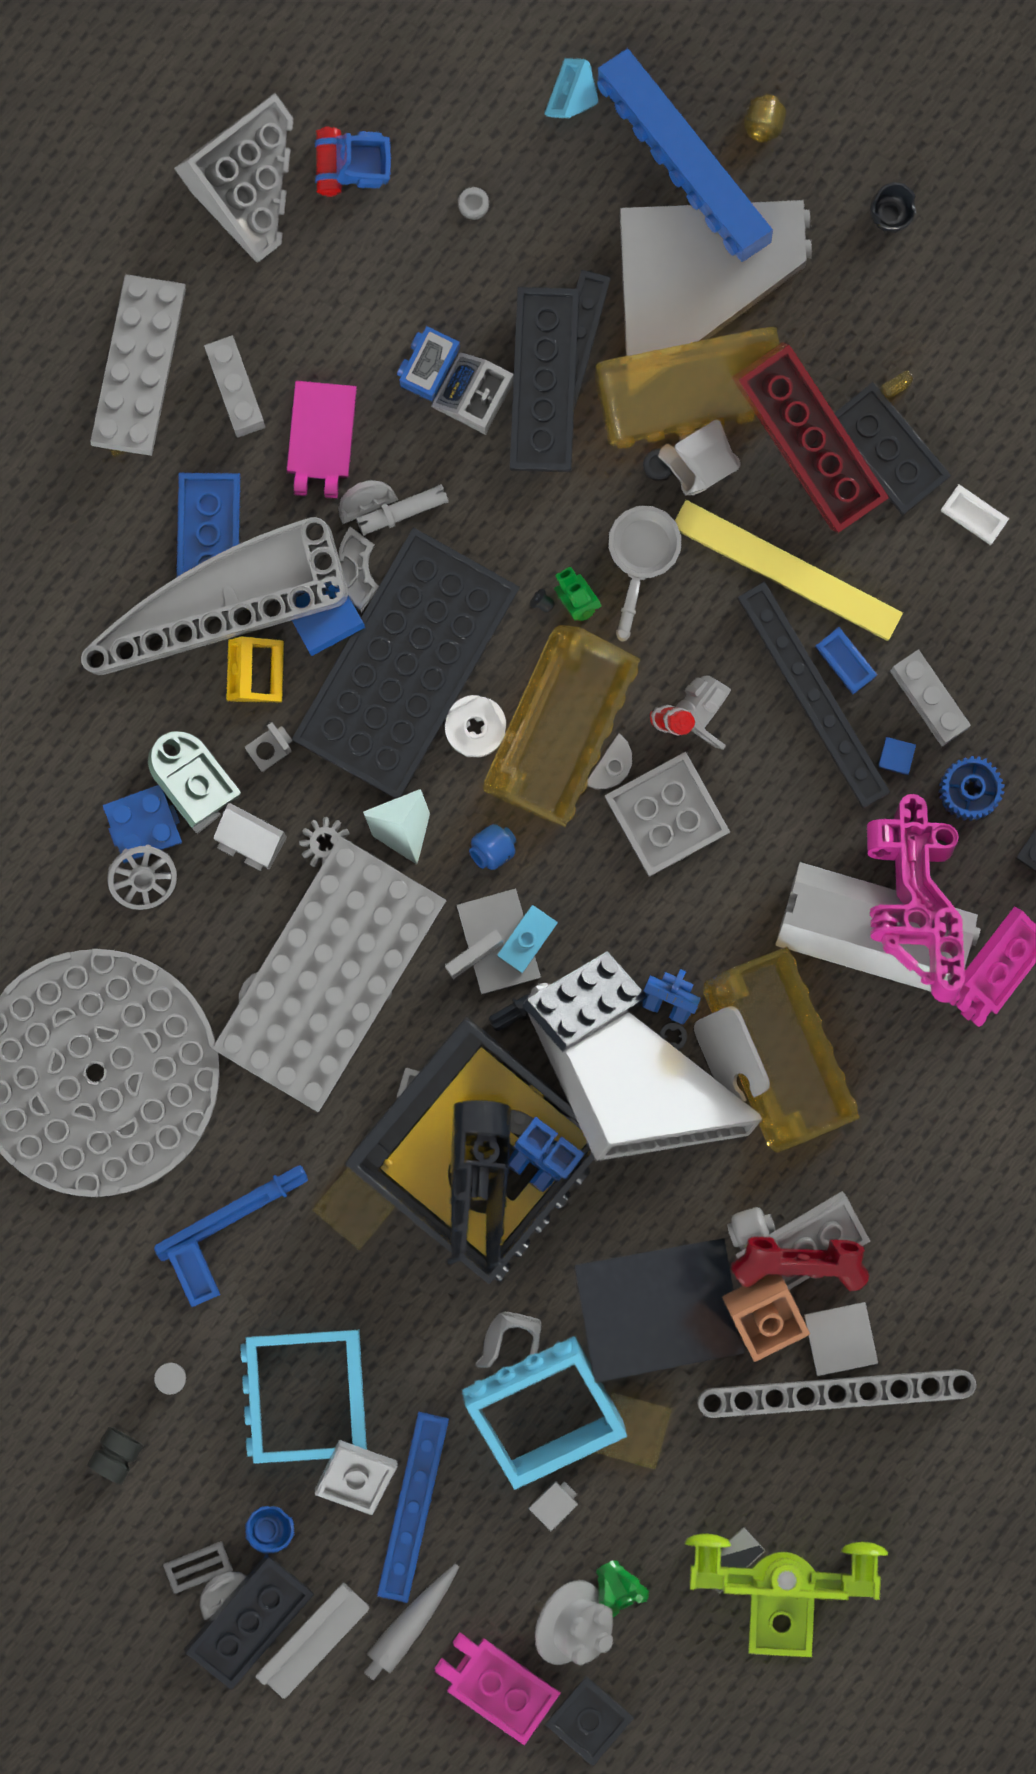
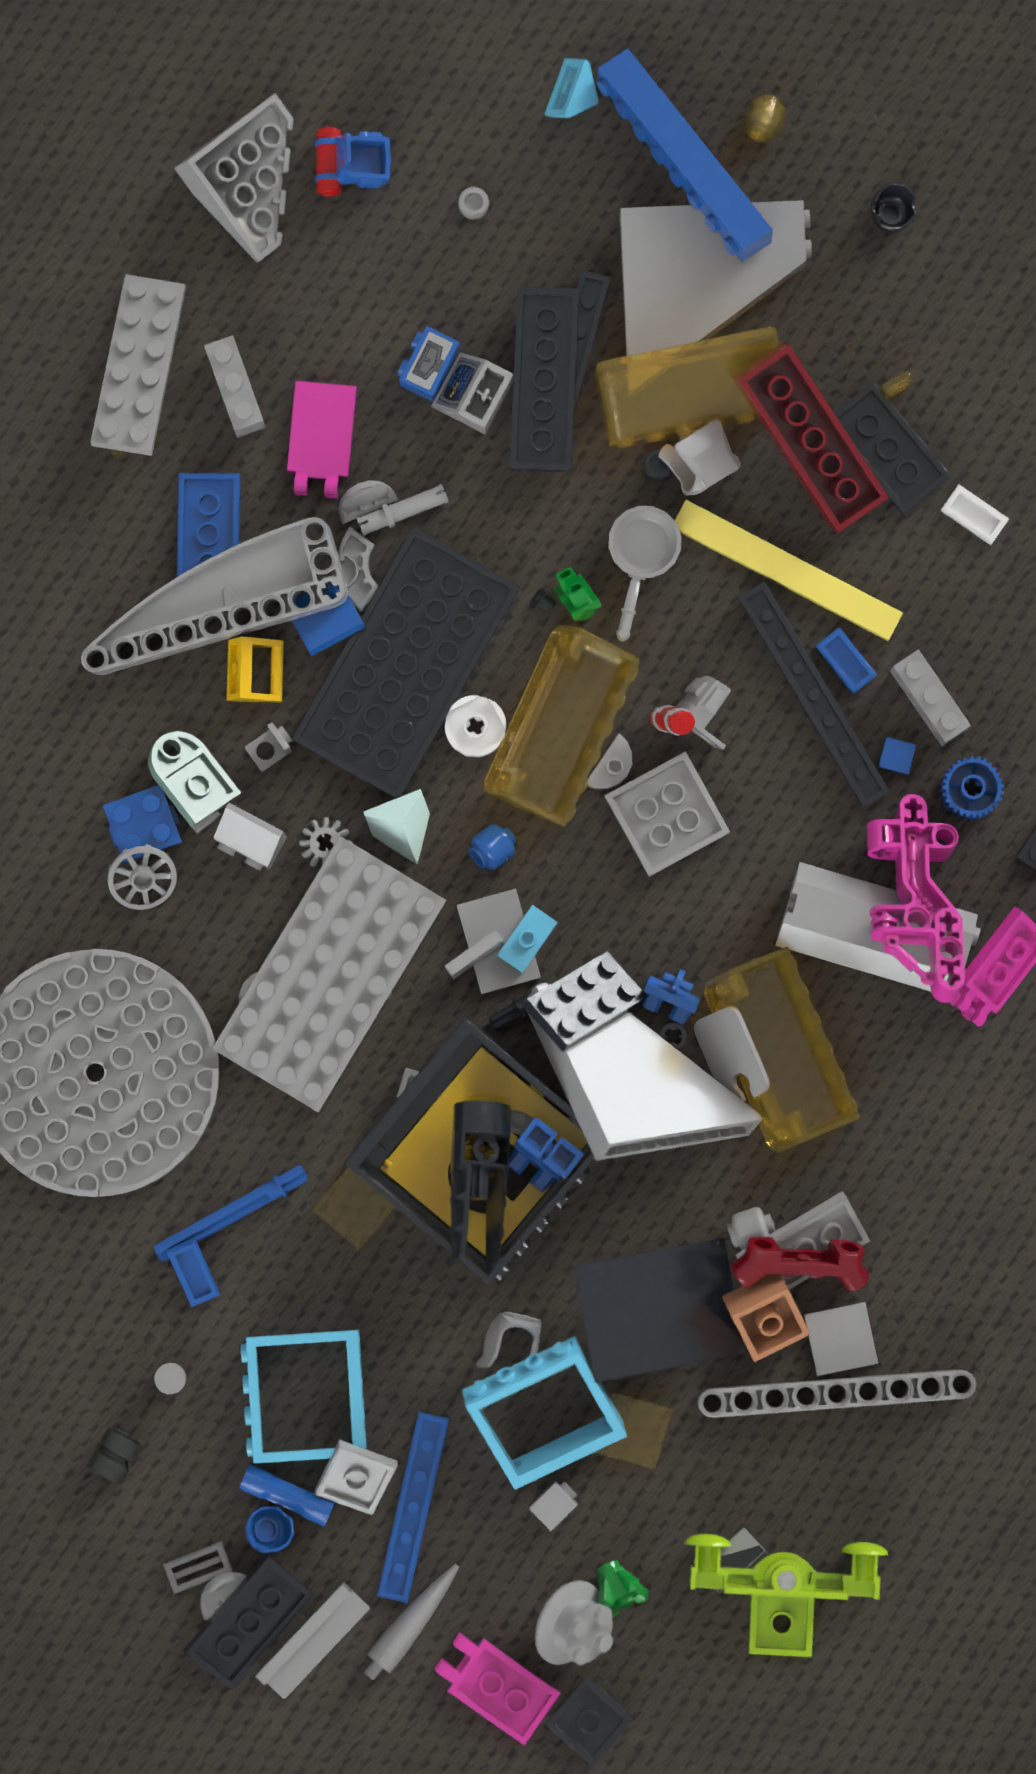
none -> blue axle [239,1464,335,1526]

